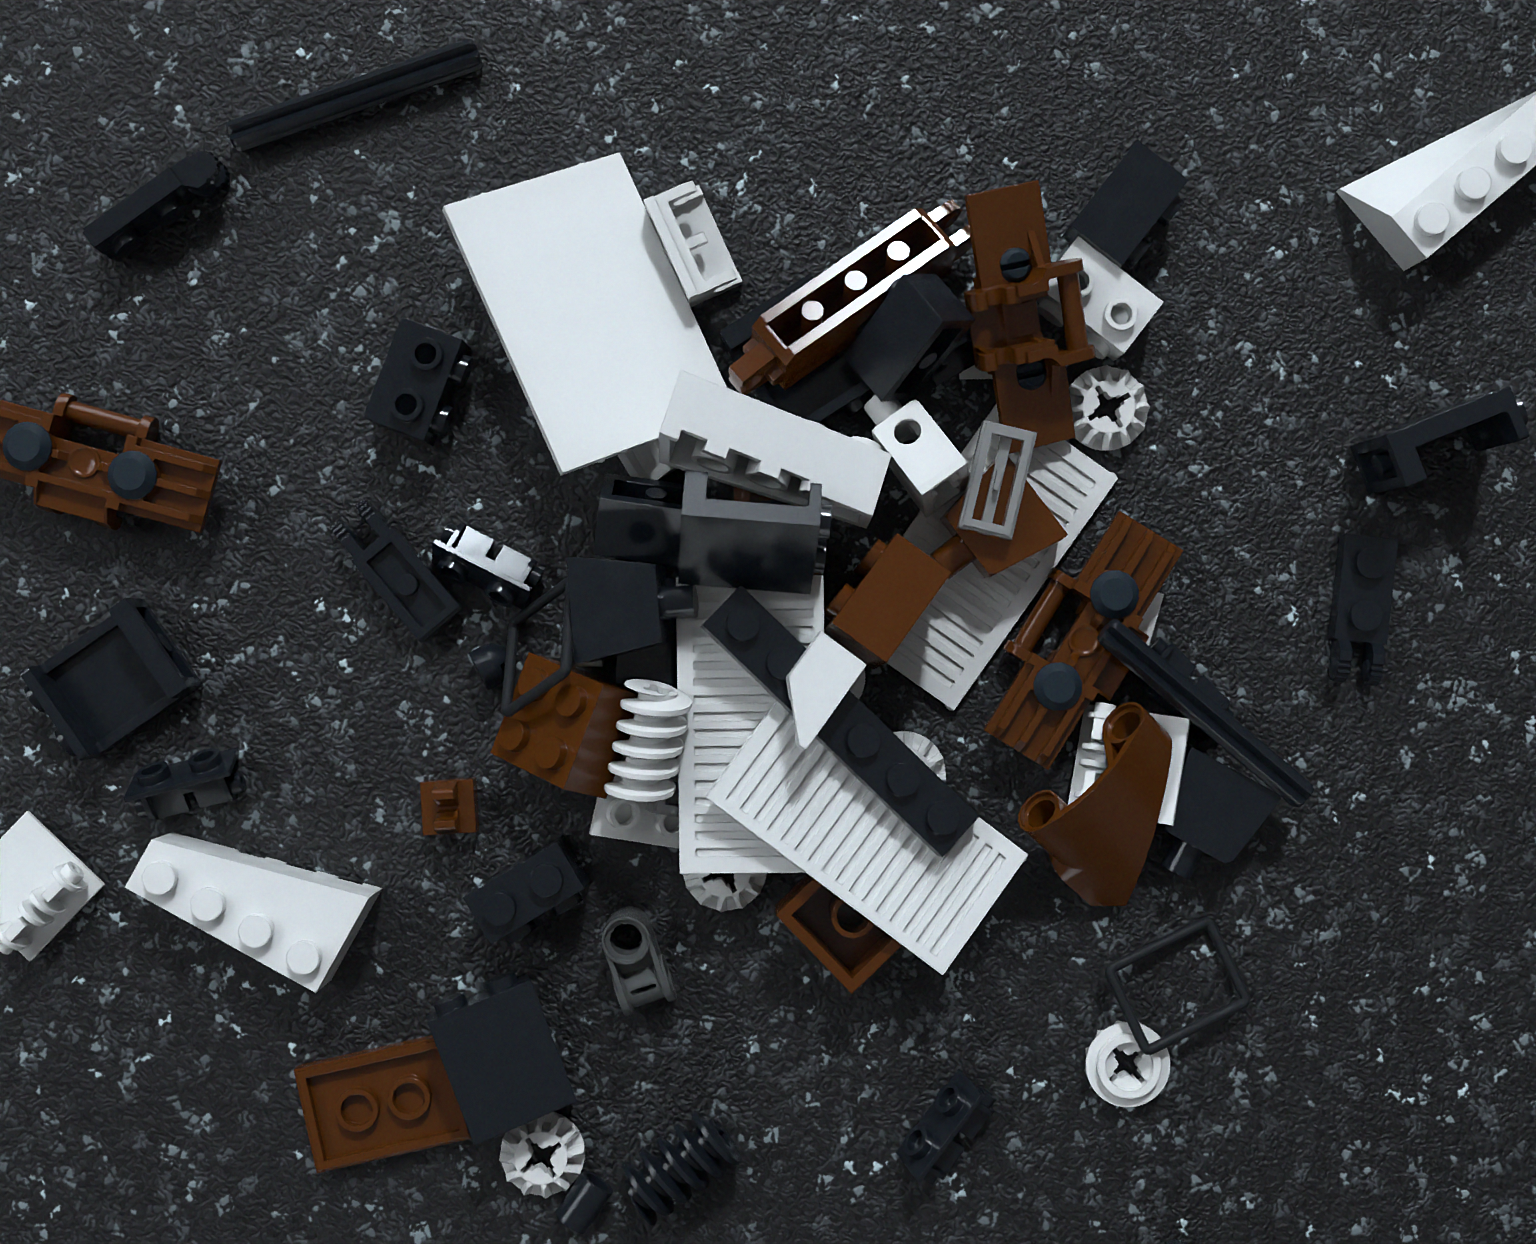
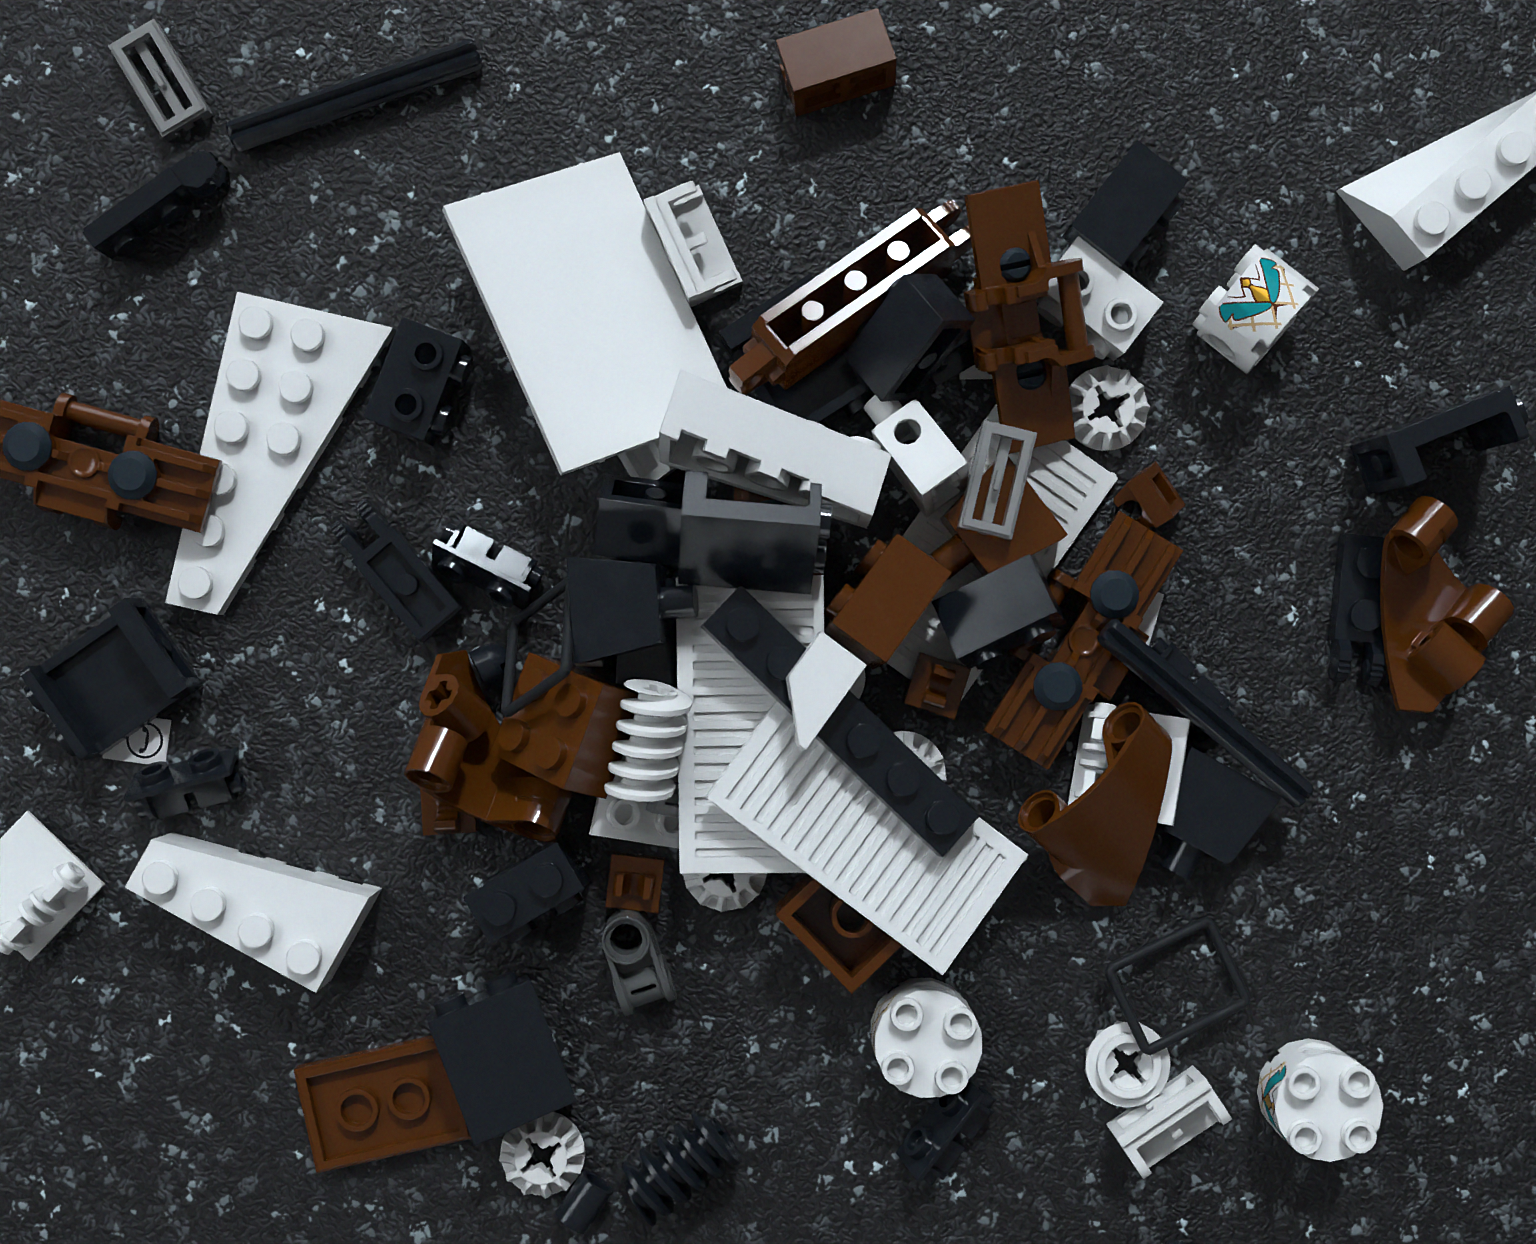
none -> white sticker [102,718,172,764]
none -> light grey tile [108,18,213,142]
none -> white wing [165,292,396,615]
none -> reddish brown panel [404,650,572,842]
none -> reddish brown tile [605,852,665,913]
none -> reddish brown hinge [776,8,897,117]
none -> white brick [871,978,982,1098]
none -> reddish brown tile [902,652,971,720]
none -> black brick [932,554,1066,670]
none -> white hinge [1106,1065,1232,1179]
none -> reddish brown tile [1113,461,1185,528]
none -> white brick [1192,244,1319,374]
none -> white brick [1257,1038,1383,1162]
none -> reddish brown panel [1380,496,1514,714]

